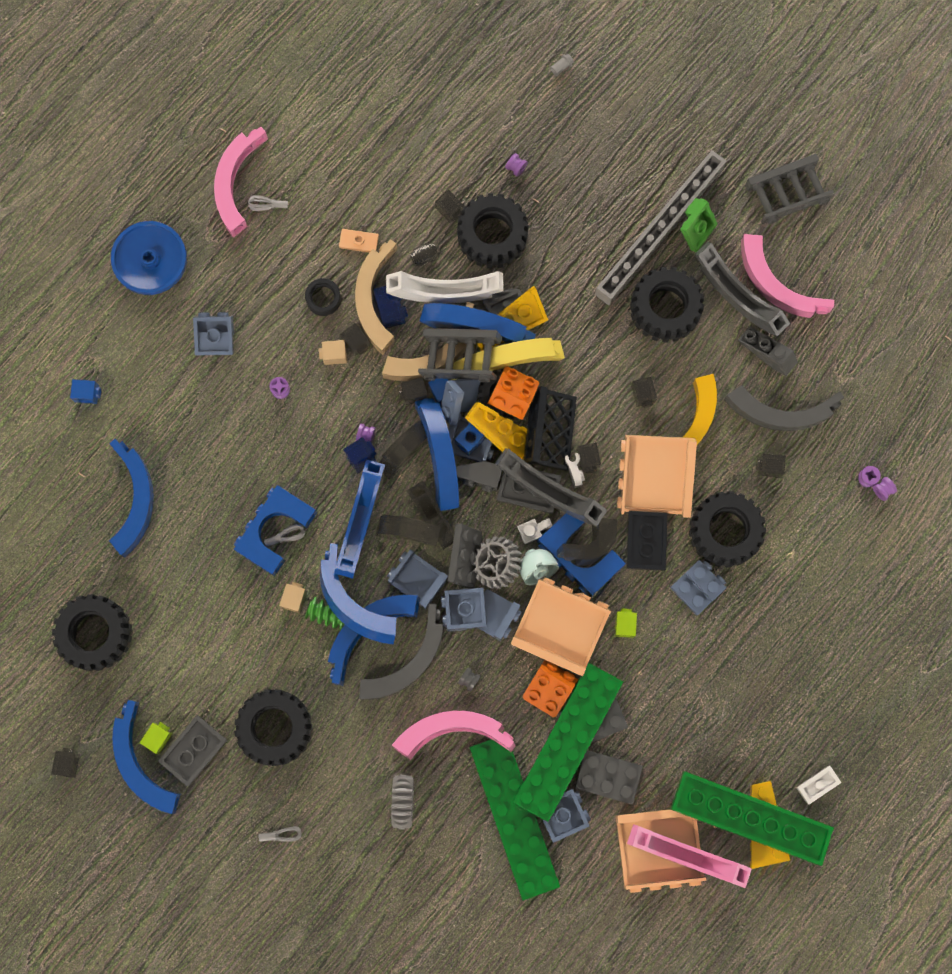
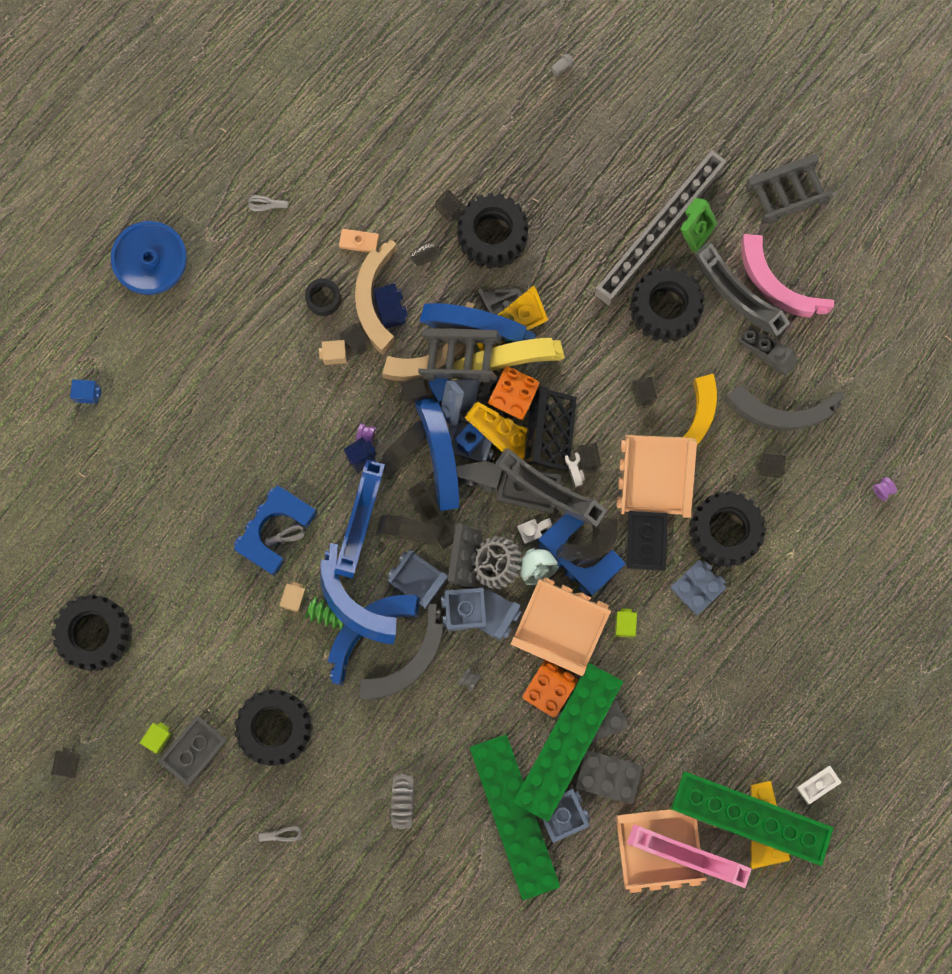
blue arch [109,439,154,558] -> none
blue arch [112,700,180,814] -> none
sand blue plate [193,312,234,355] -> none
bright pink arch [214,127,268,238] -> none
medium lavender wheel [269,377,290,399] -> none
white arch [386,271,503,303] -> none
bright pink arch [392,711,516,760] -> none
medium lavender wheel [505,153,528,177] -> none
medium lavender wheel [858,466,881,487] -> none

